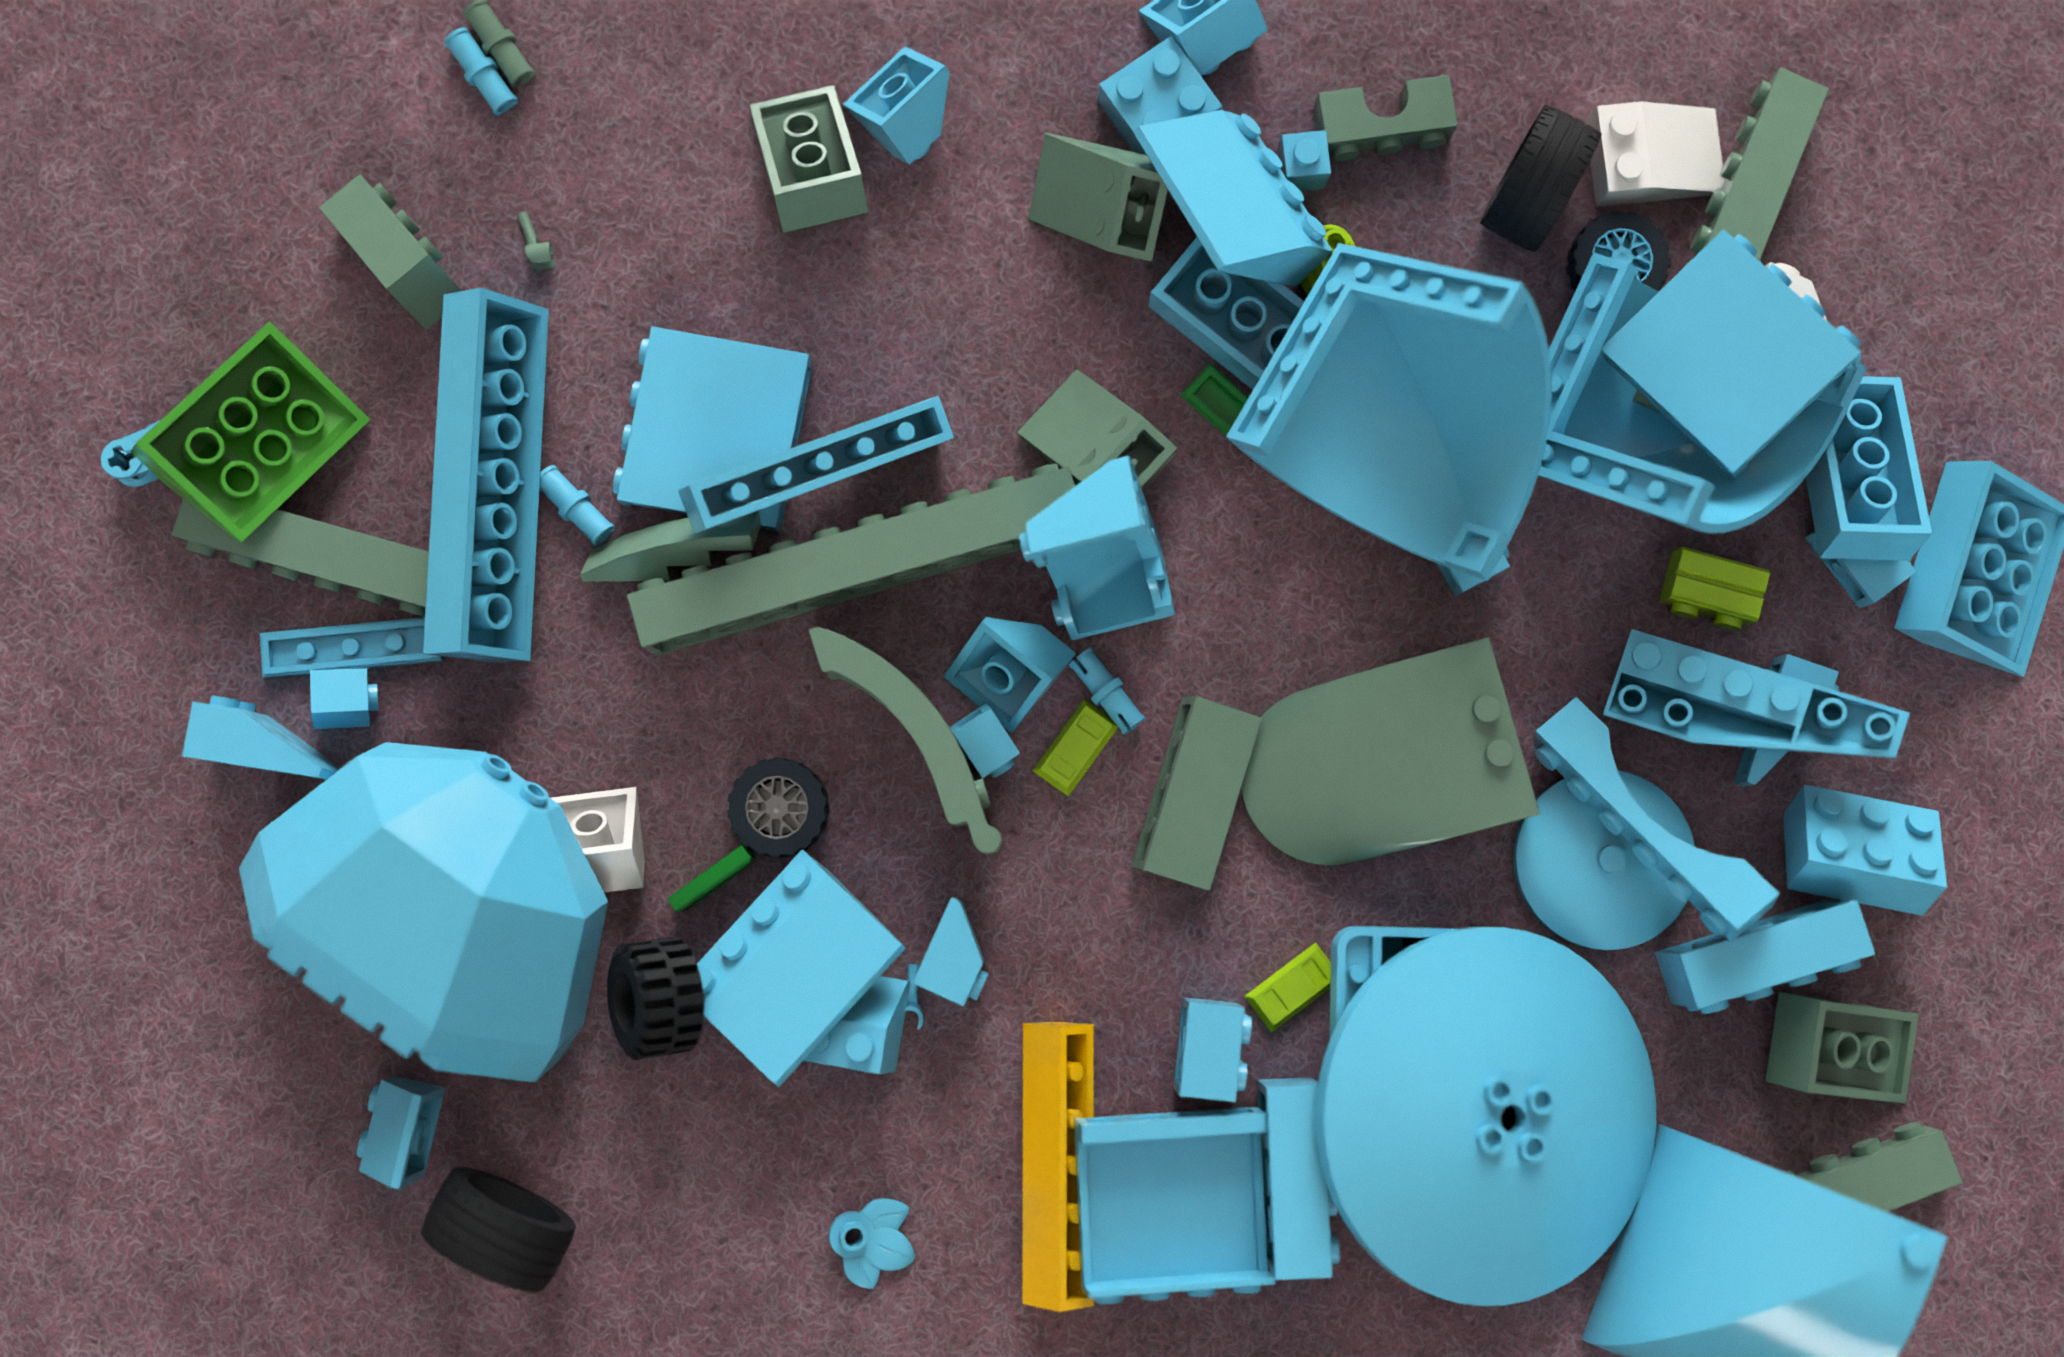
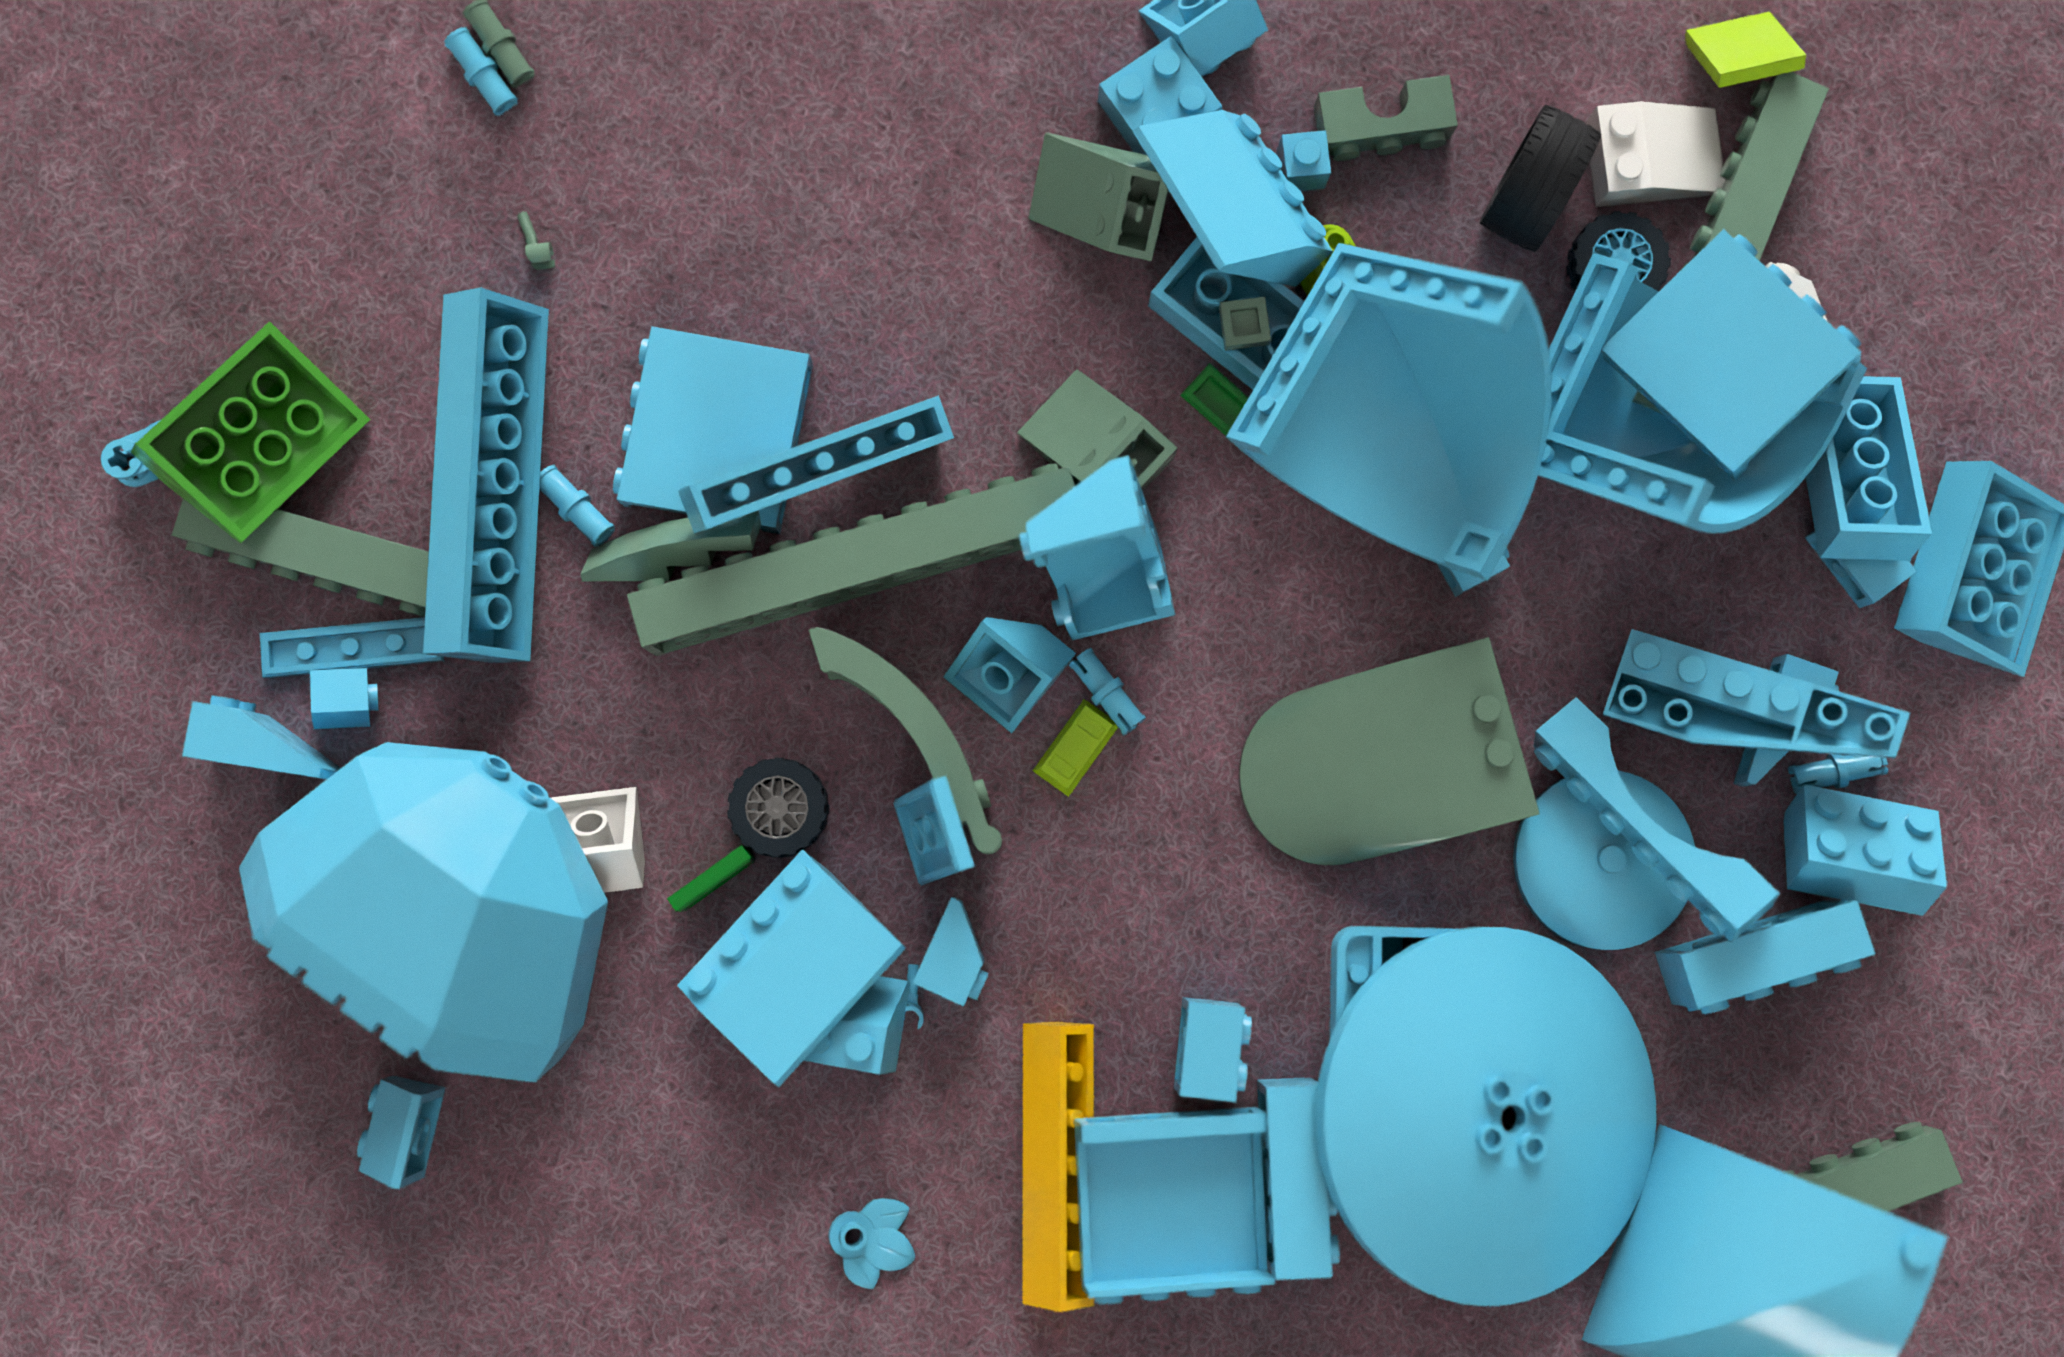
sand green wedge [319,174,462,330] -> none
black tyre [421,1167,576,1292] -> none
black tyre [607,937,704,1060] -> none
sand green slope [749,85,869,233] -> none
medium azure slope [843,46,950,165] -> none
medium azure brick [949,703,1020,778] -> none
sand green brick [1131,696,1262,891] -> none
lime tile [1244,942,1331,1033] -> none
lime brick [1659,547,1770,631] -> none
sand green slope [1765,991,1919,1104] -> none
none -> medium azure tile [893,776,974,886]
none -> sand green tile [1219,297,1271,351]
none -> tile [1685,12,1806,88]
none -> medium azure pin [1788,754,1888,794]

